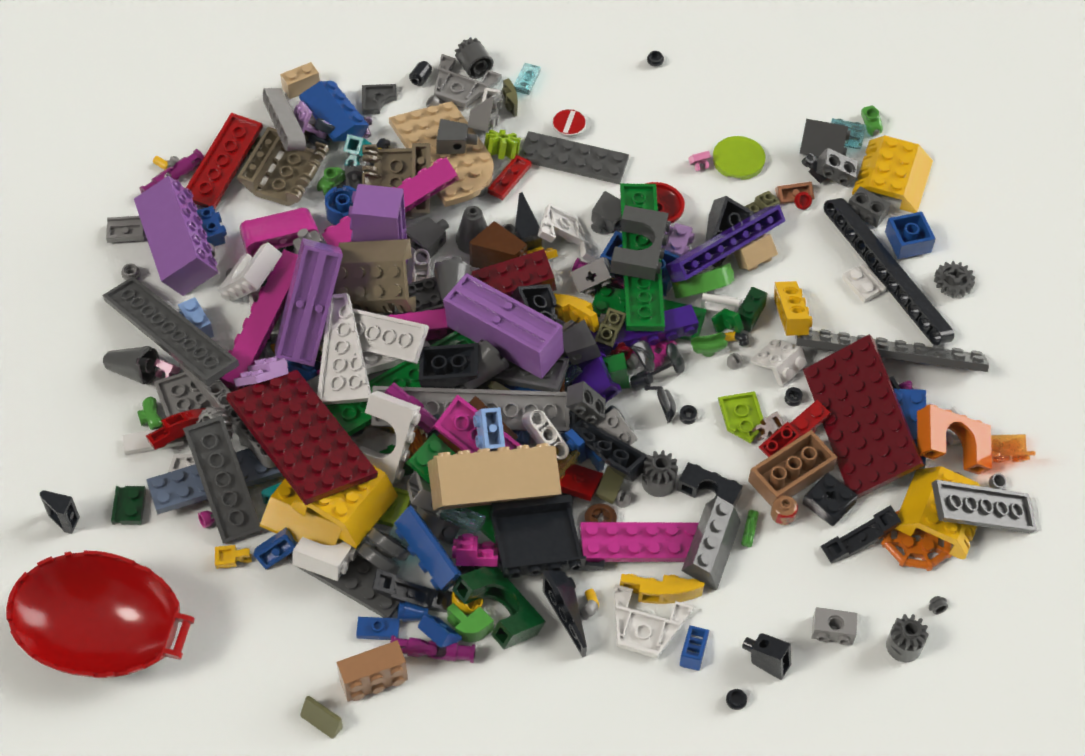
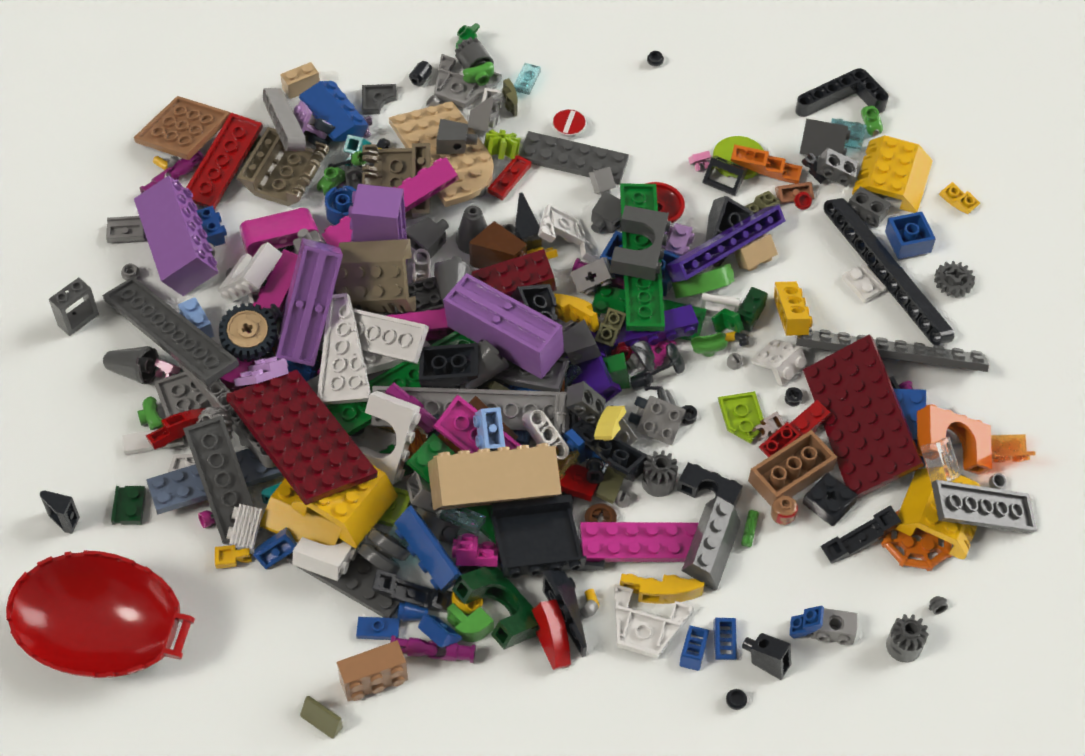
none -> dark grey window [49,277,99,336]
none -> medium nougat plate [133,96,230,160]
none -> wheel [218,303,277,362]
none -> white brick [226,503,264,549]
none -> black bush [266,303,283,322]
none -> bright green hinge [328,151,366,168]
none -> green plate [456,23,480,49]
none -> bright green piece [463,62,494,86]
none -> red slope [532,599,571,670]
none -> light grey axle [552,393,568,433]
none -> black bush [586,457,604,484]
none -> light grey brick [589,167,616,195]
none -> light yellow slope [594,406,626,441]
none -> light grey plate [628,396,686,445]
none -> black tile [702,156,748,196]
none -> blue slope [713,617,737,660]
none -> orange slope [731,144,803,184]
none -> blue slope [789,605,824,639]
none -> black beam [795,68,889,117]
none -> clear panel [921,437,961,483]
none -> yellow slope [939,182,980,214]

